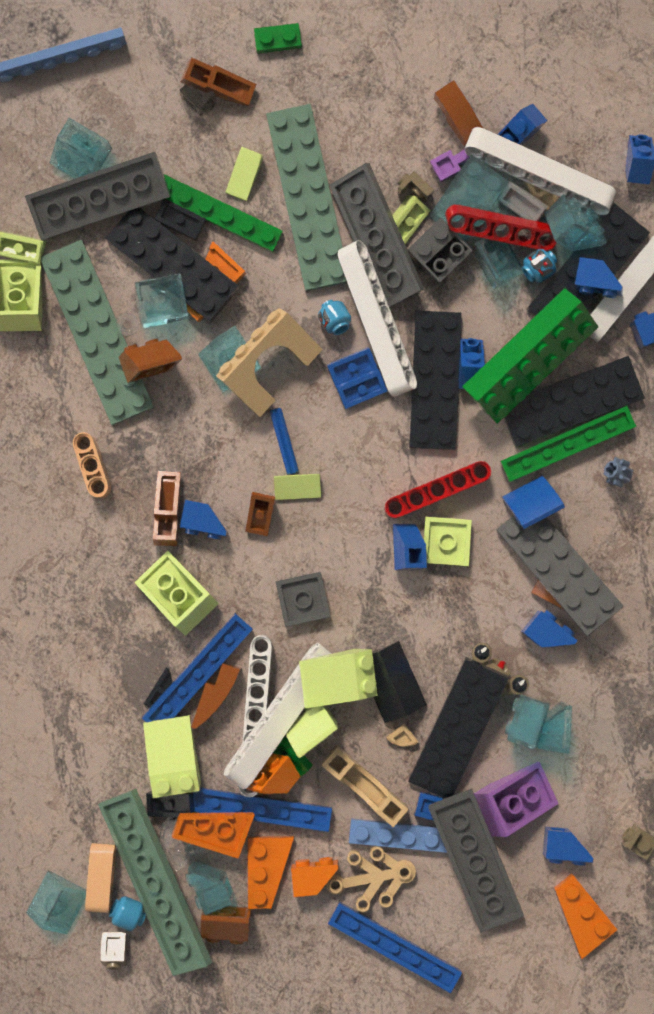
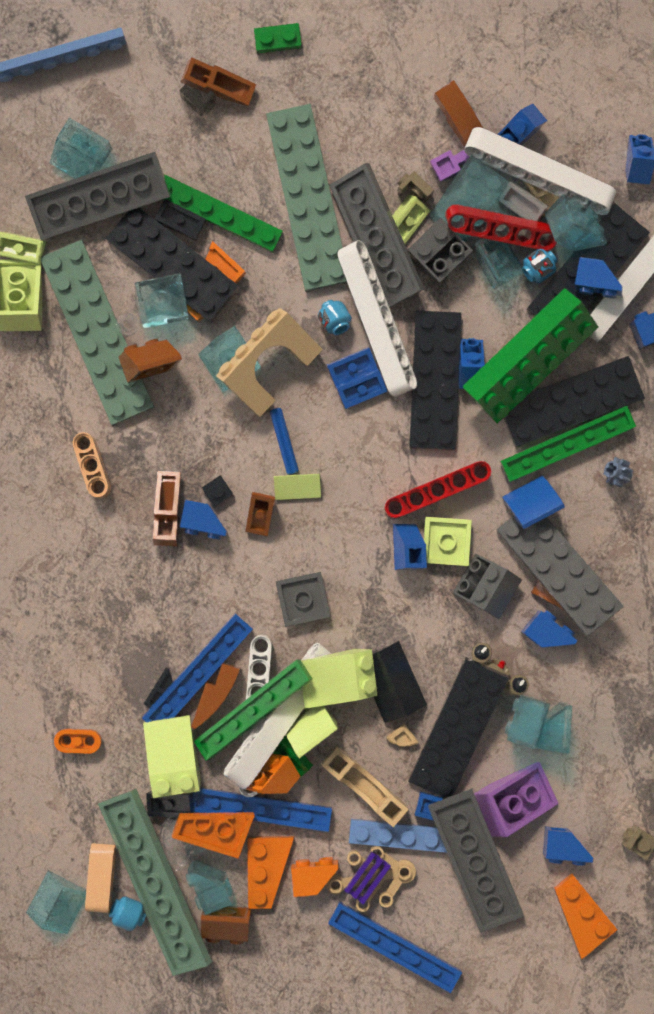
bracket [100,932,127,970] -> none
yellowish green slope [135,551,219,636] -> none
yellowish green slope [225,147,263,201] -> none
none -> orange plate [54,728,102,754]
none -> green plate [194,660,313,761]
none -> black plate [202,475,234,507]
none -> dark purple tile [344,851,391,905]
none -> dark grey slope [453,553,522,619]

